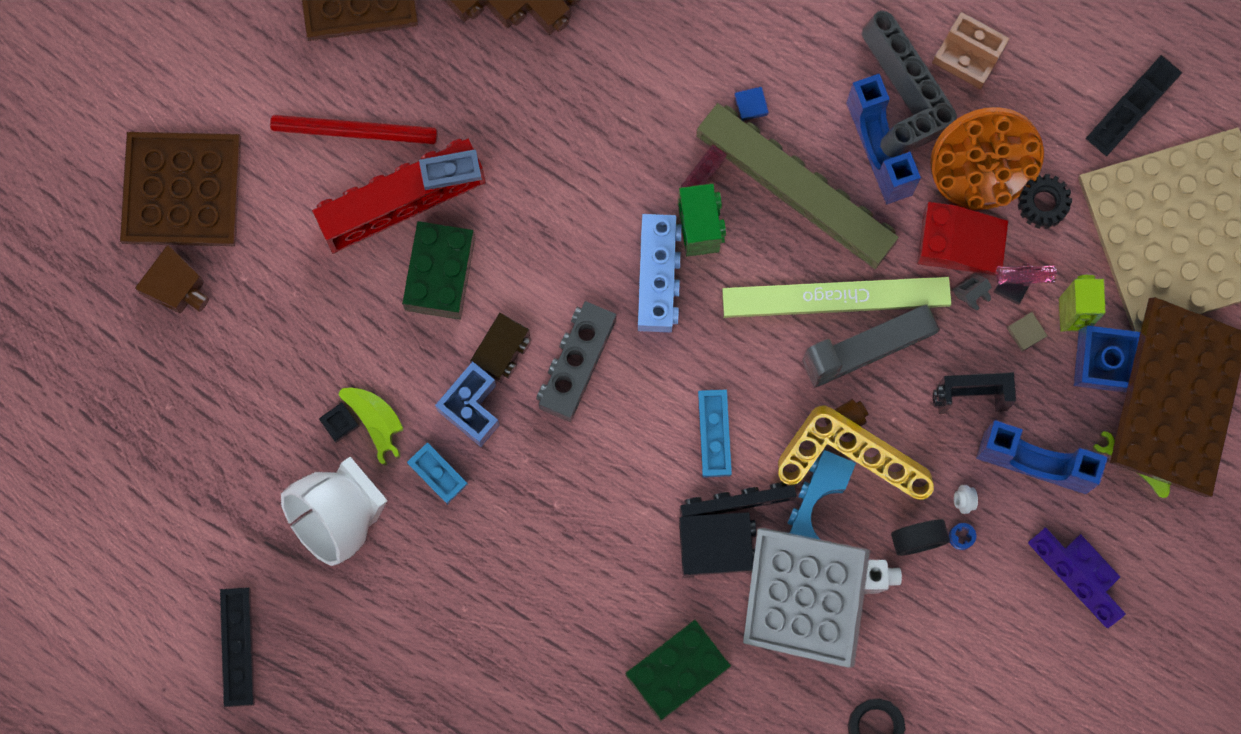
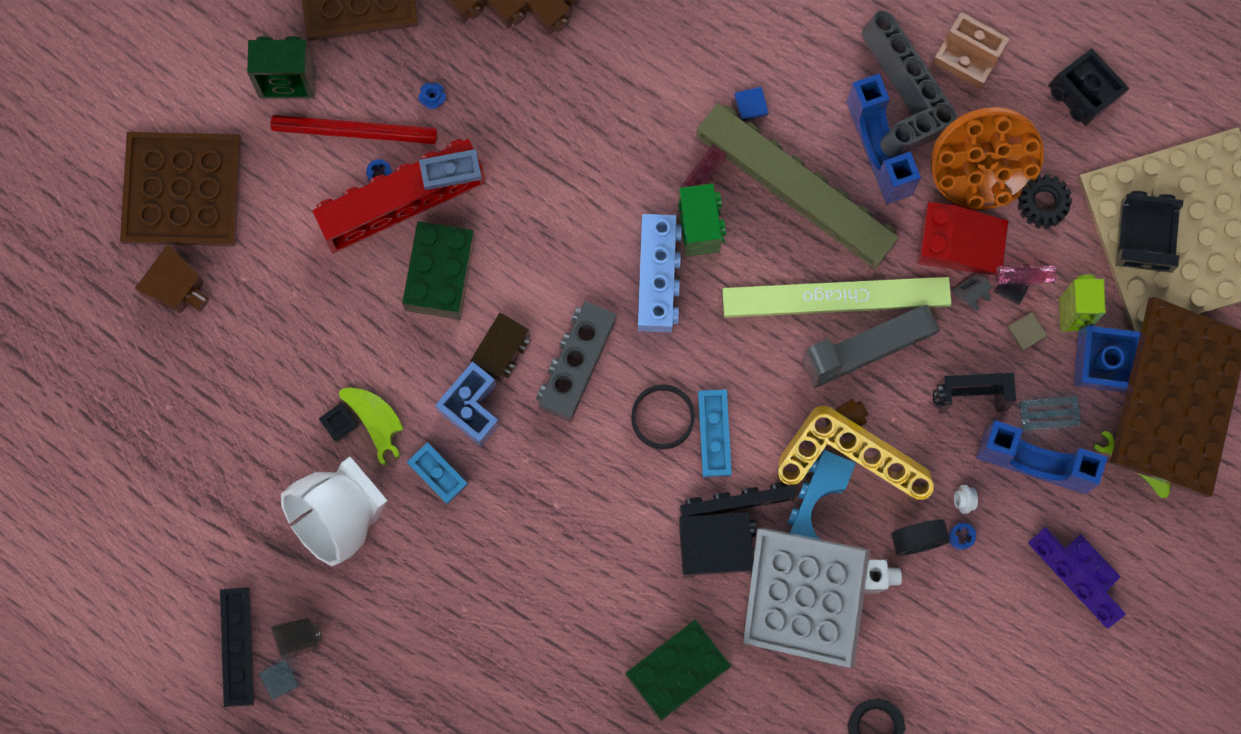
black slope [1085,55,1182,157] -> none
none -> dark green brick [247,36,316,99]
none -> clear light blue tile [259,660,299,700]
none -> clear smoke slope [271,618,323,659]
none -> blue bush [366,159,392,180]
none -> blue plate [418,82,446,109]
none -> black tyre [631,384,695,450]
none -> clear light blue tile [1019,396,1081,431]
none -> black plate [1048,48,1130,126]
none -> black panel [1115,191,1184,273]

